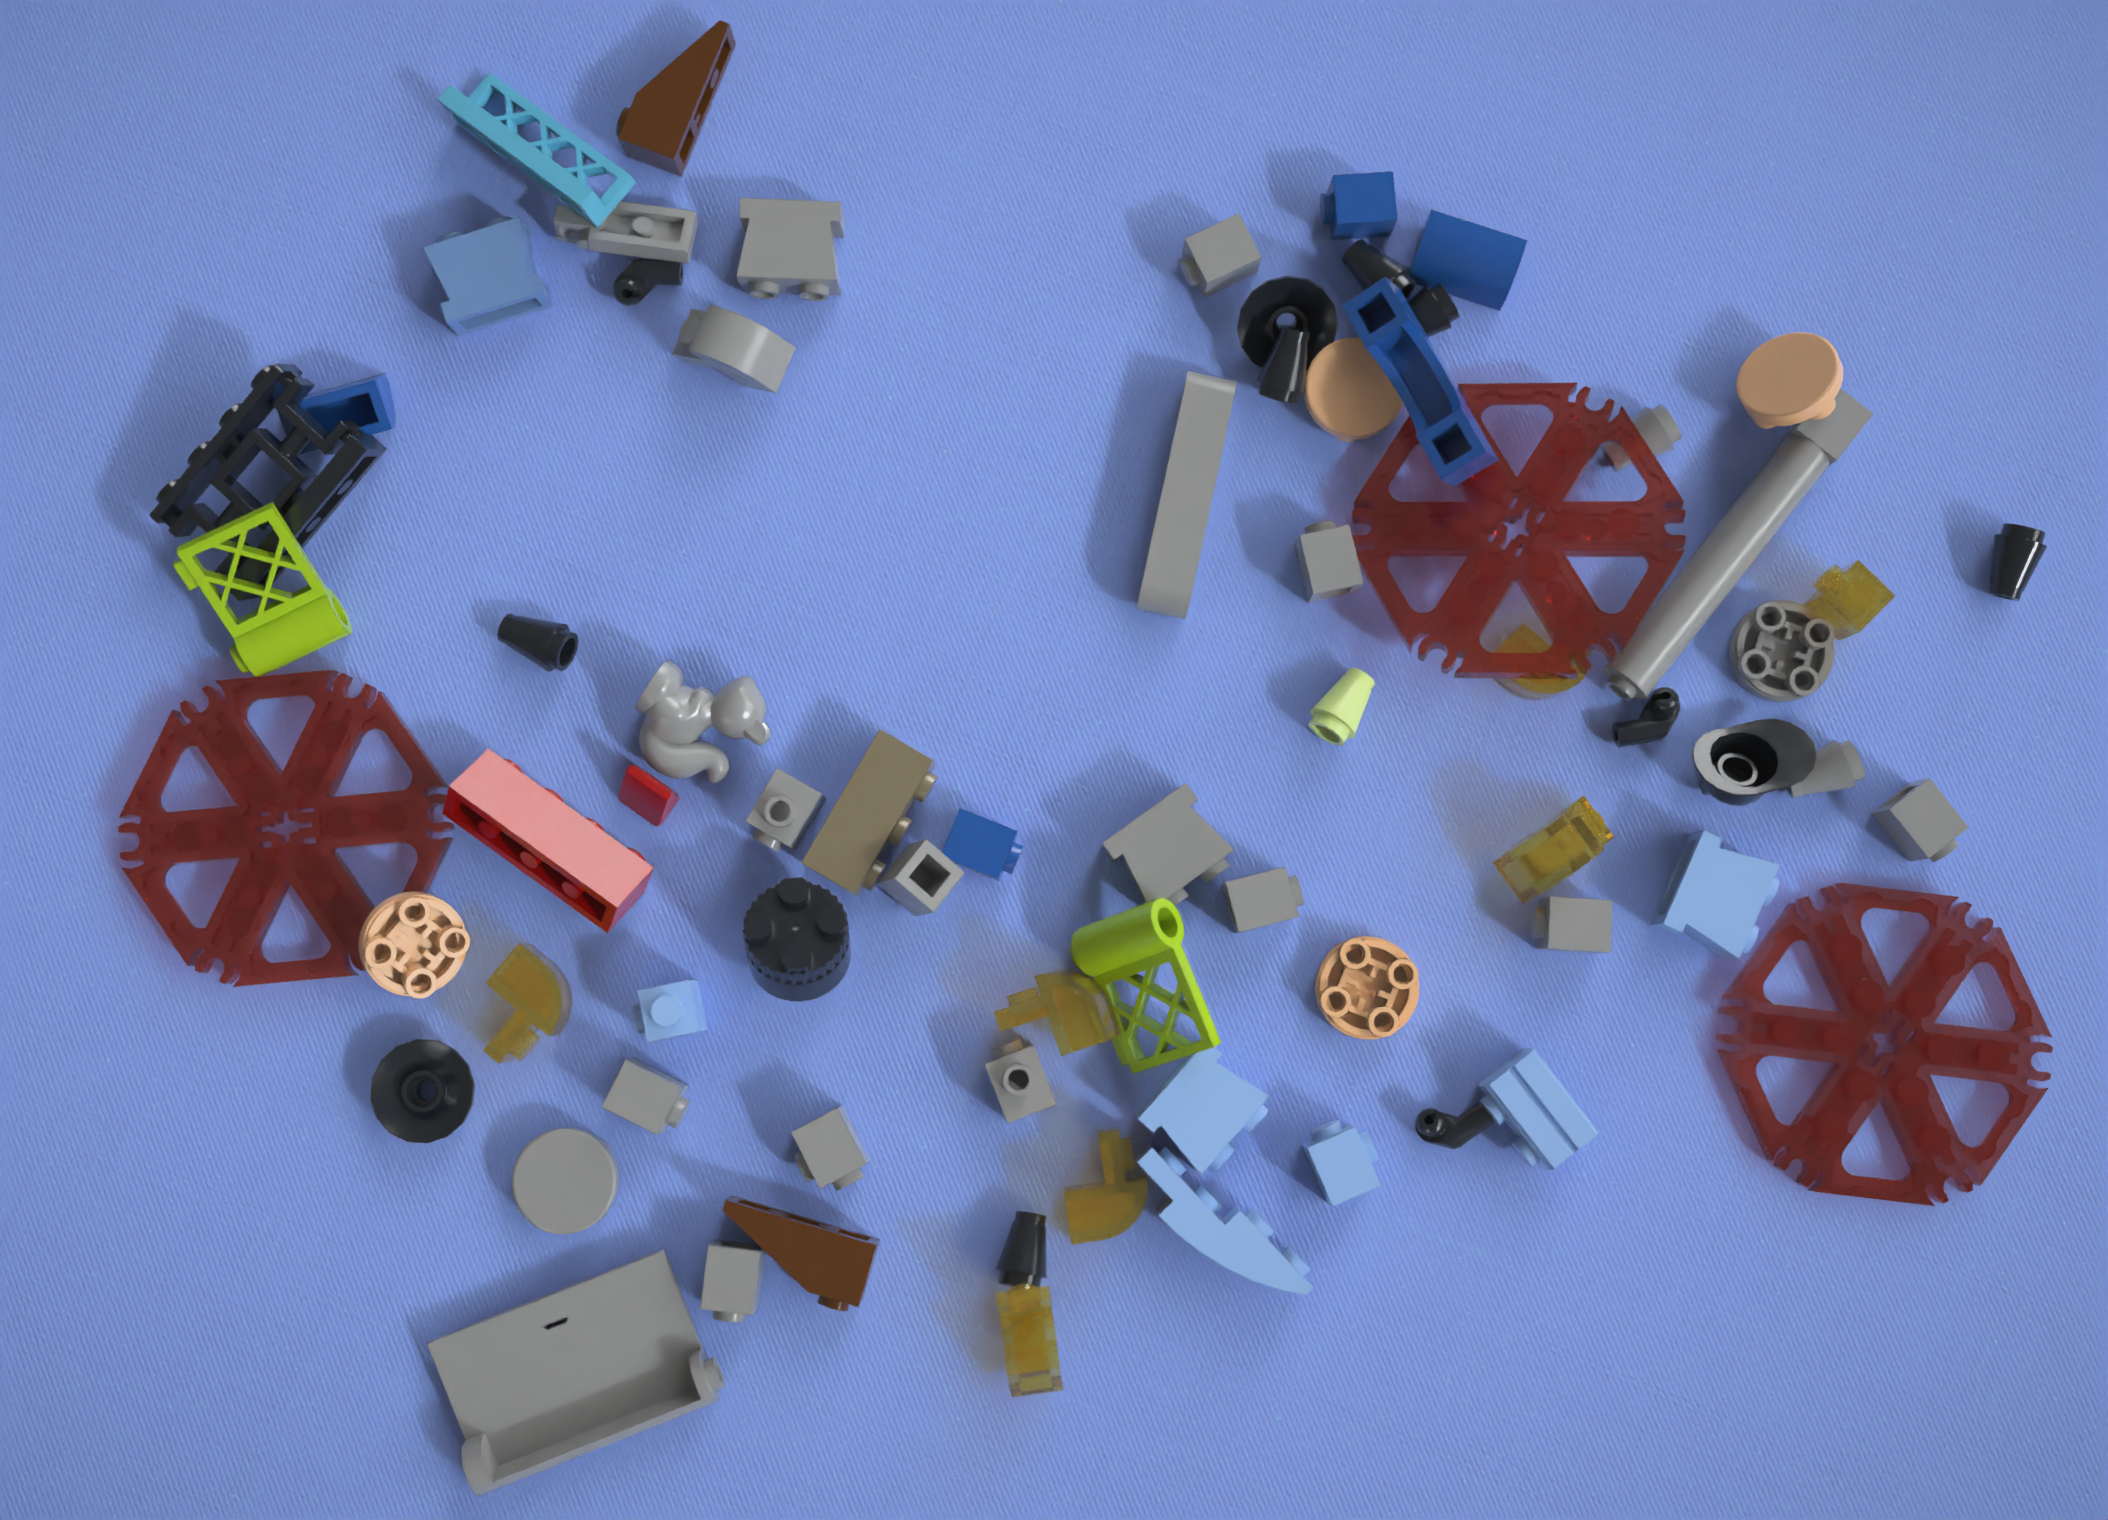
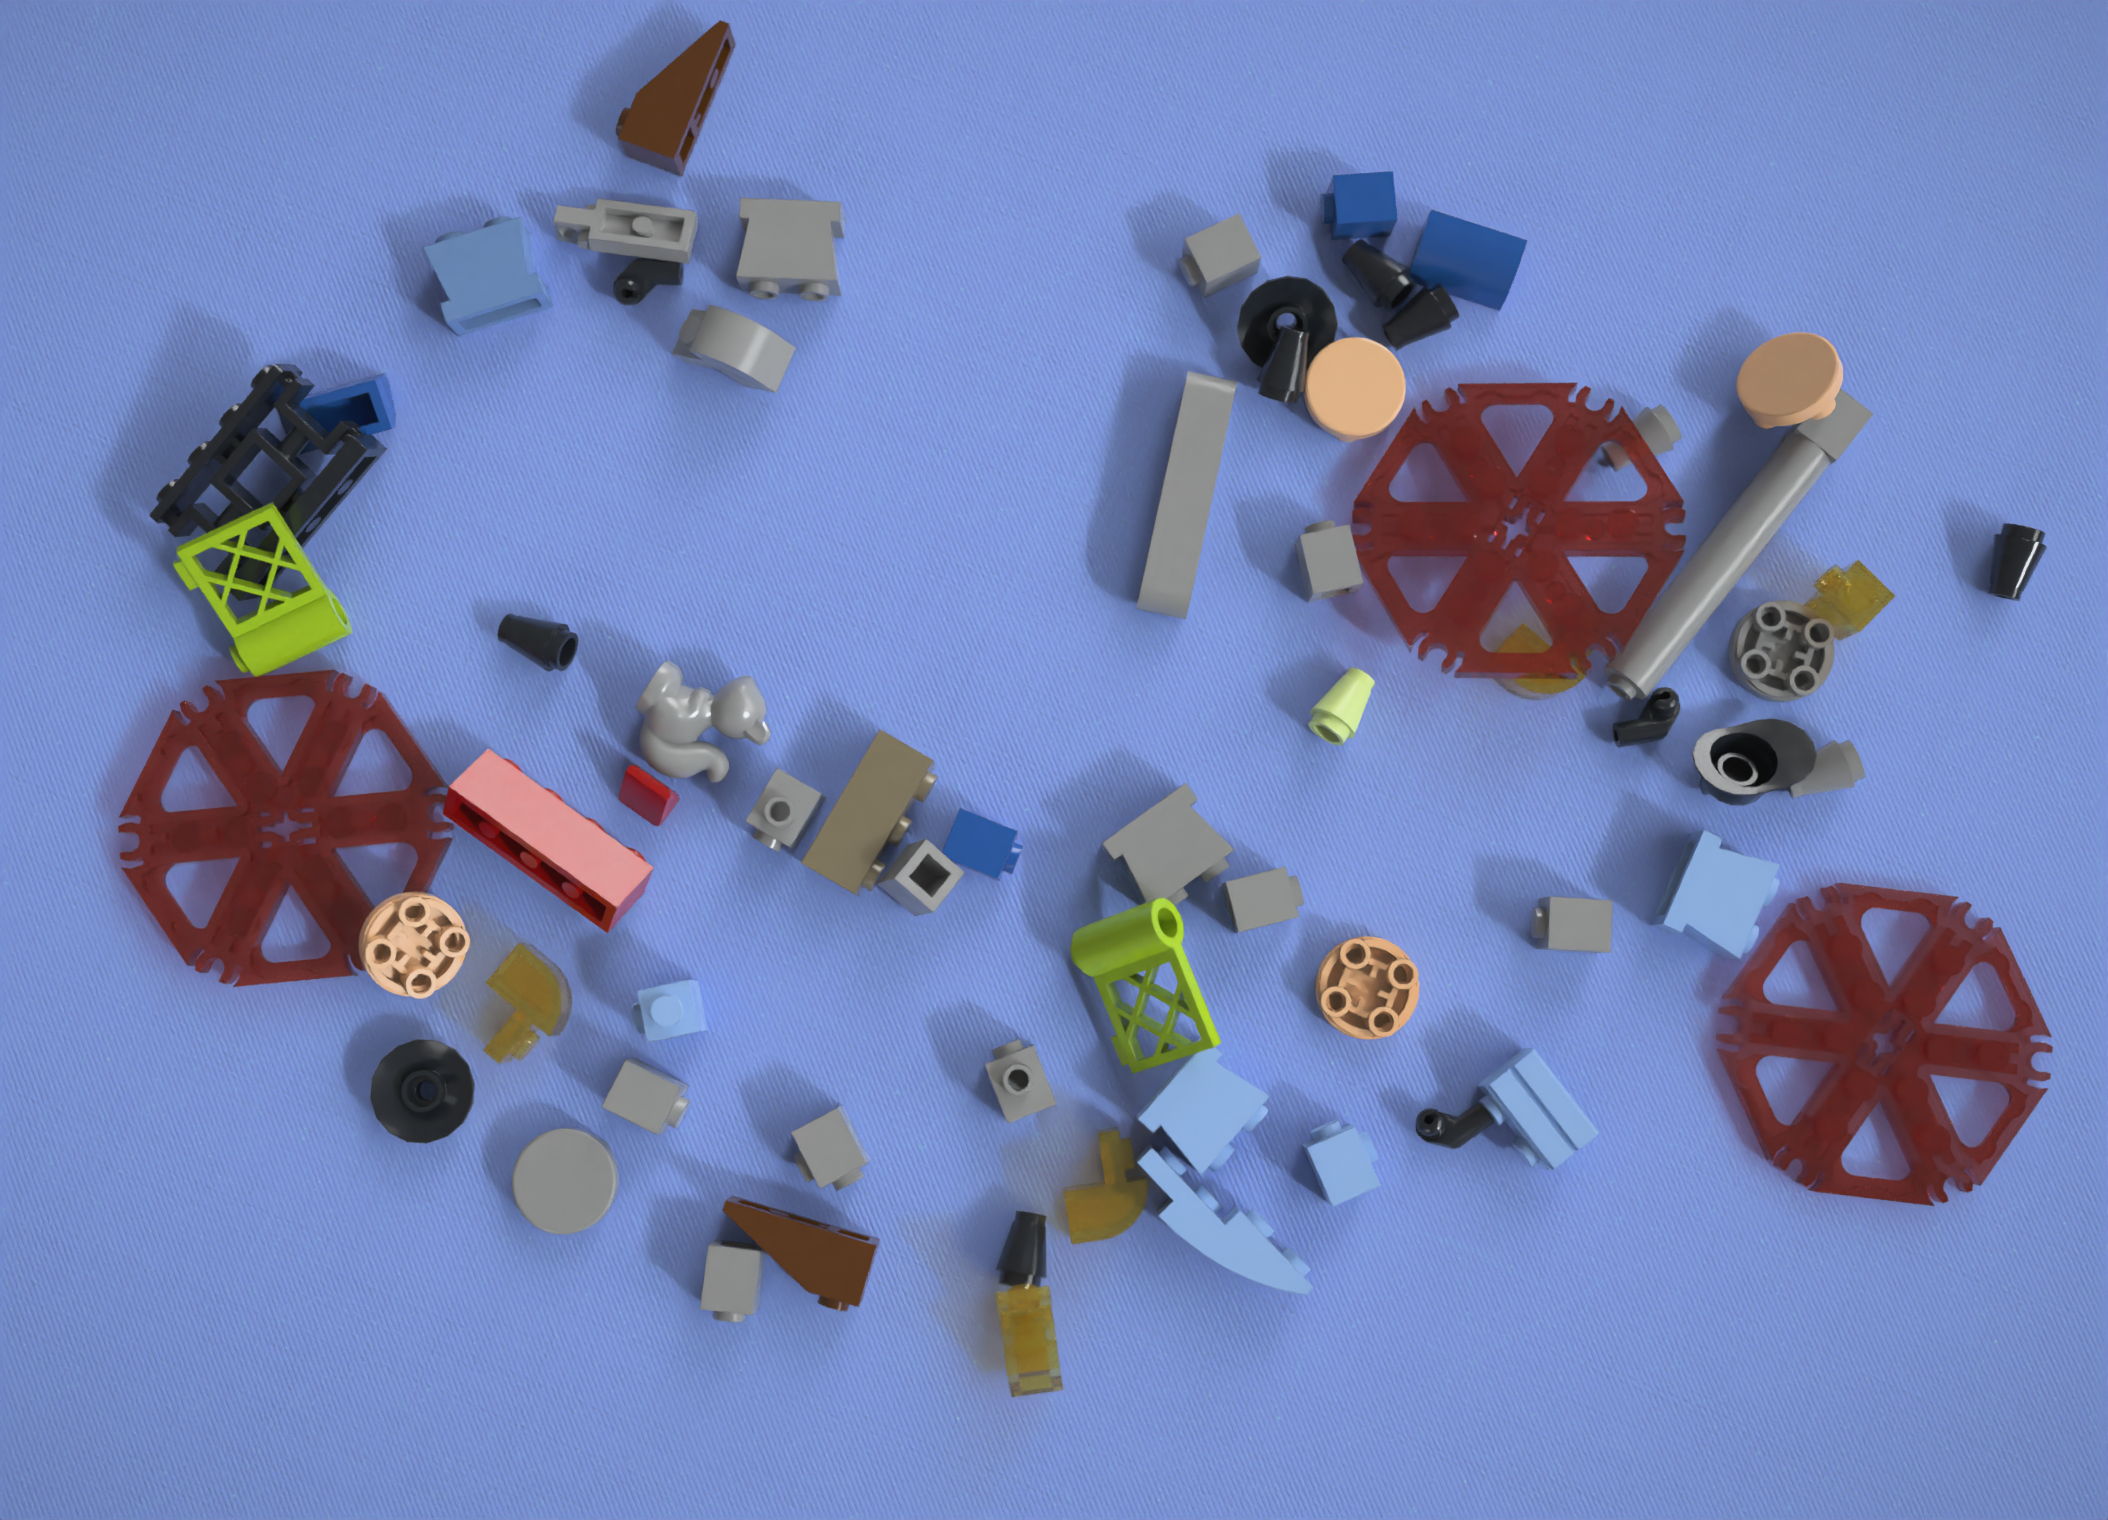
light grey door [427,1249,725,1496] -> none
medium azure fence [437,73,636,228] -> none
black piece [743,877,851,1001] -> none
clear yellow brick [994,969,1122,1056] -> none
blue arch [1341,277,1499,487] -> none
clear yellow brick [1493,796,1614,904] -> none
light grey brick [1871,778,1969,862] -> none

